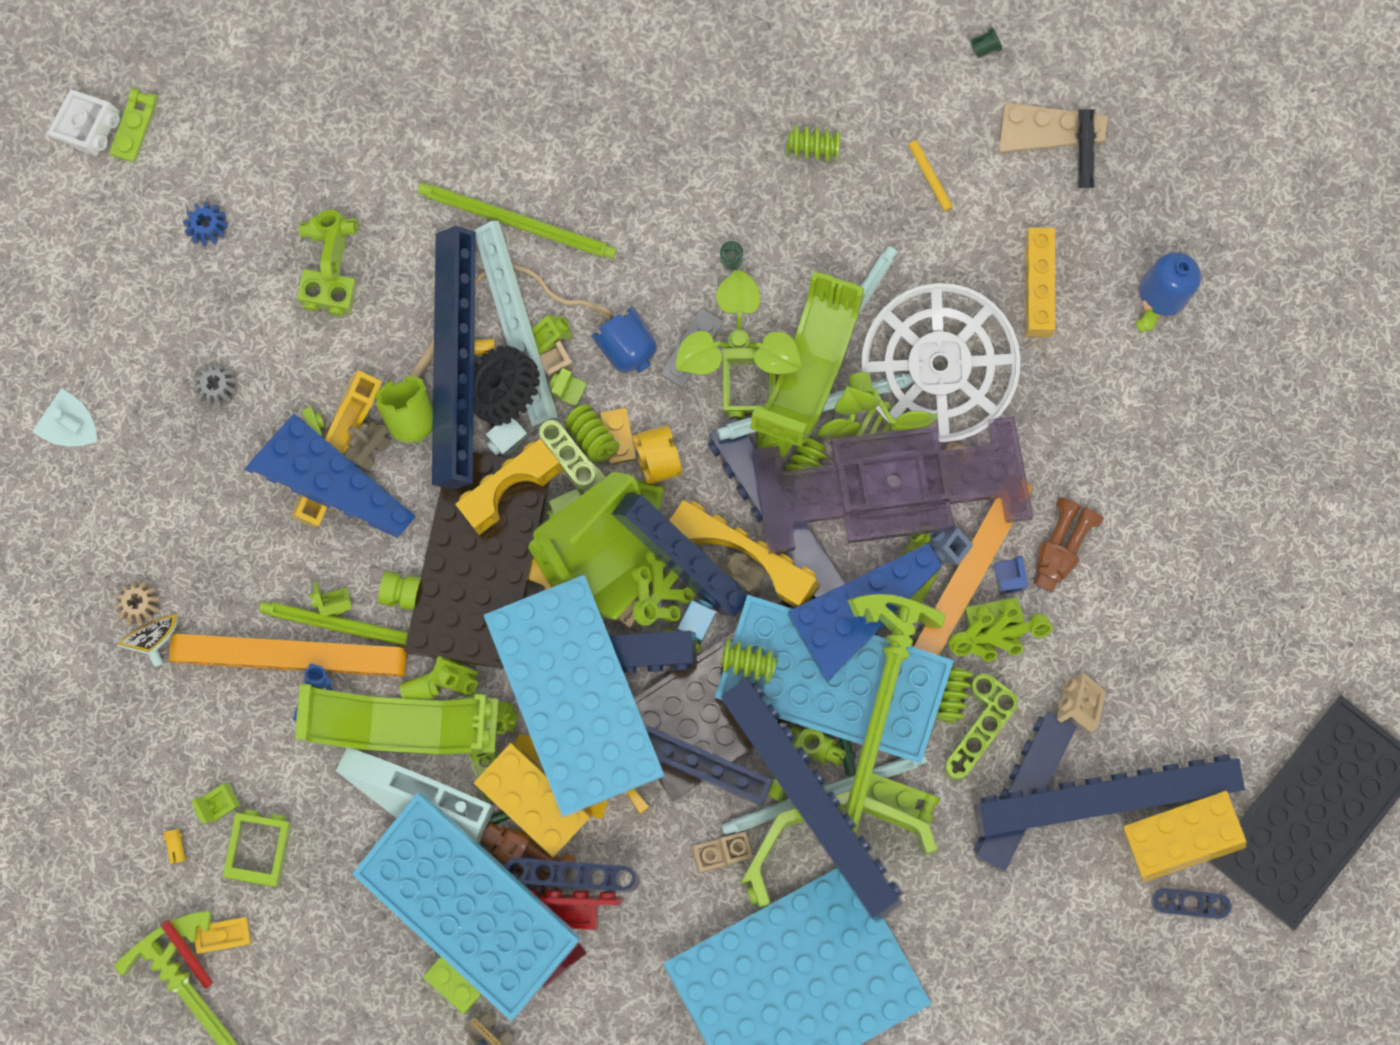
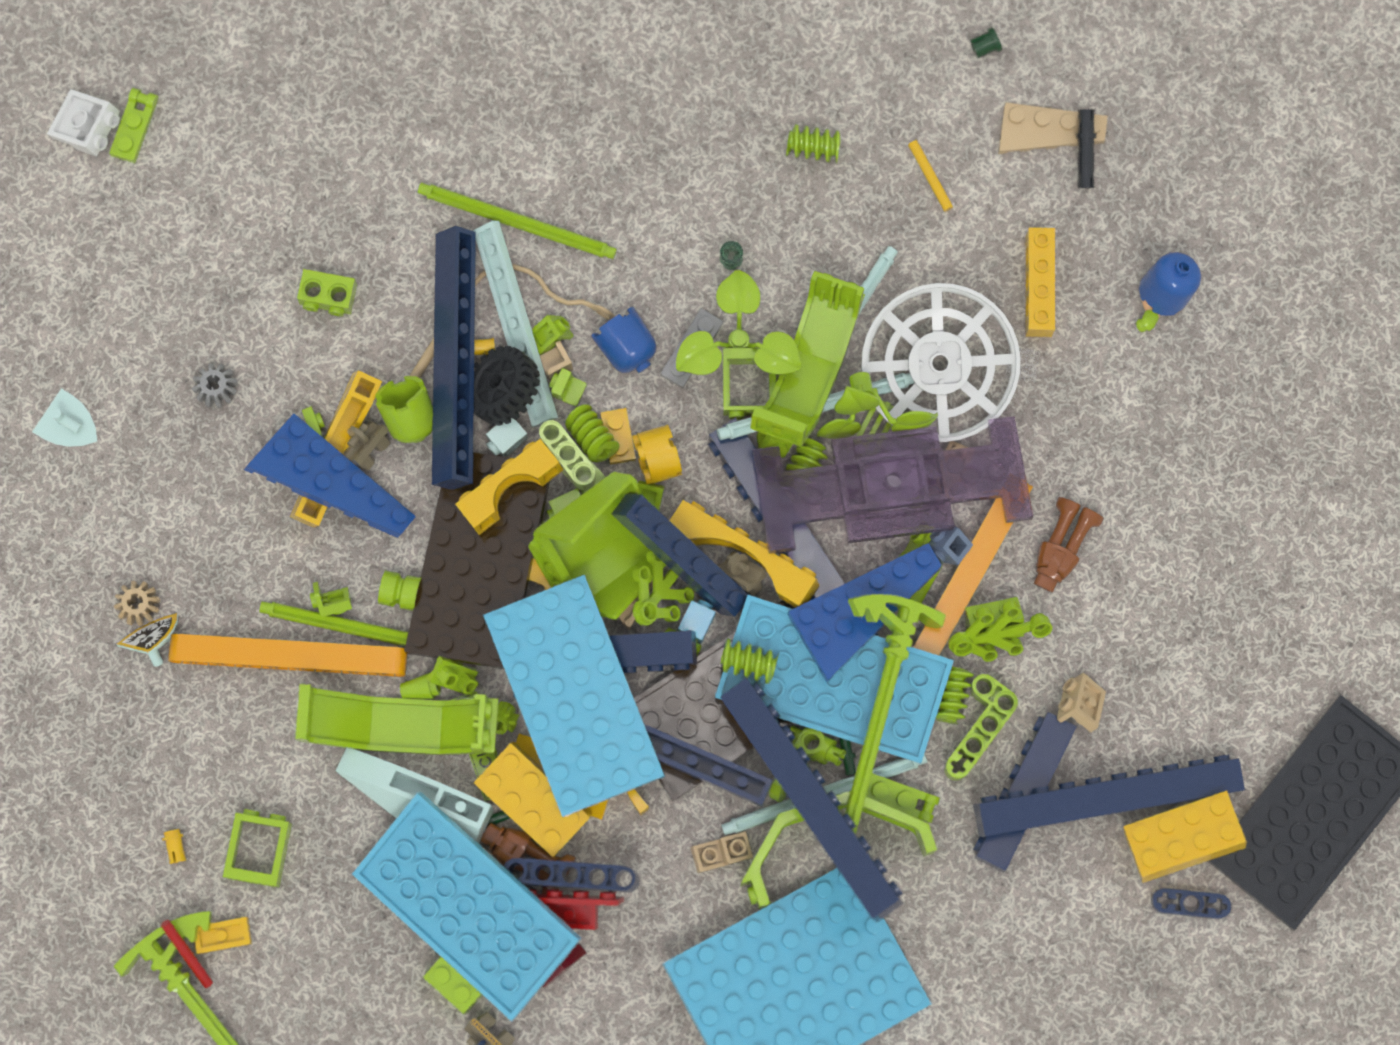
blue gear [183,201,228,247] -> none
lime bracket [191,782,241,824] -> none
blue plant [293,663,333,721] -> none
lime piece [299,209,359,281] -> none
blue panel [994,556,1028,595] -> none

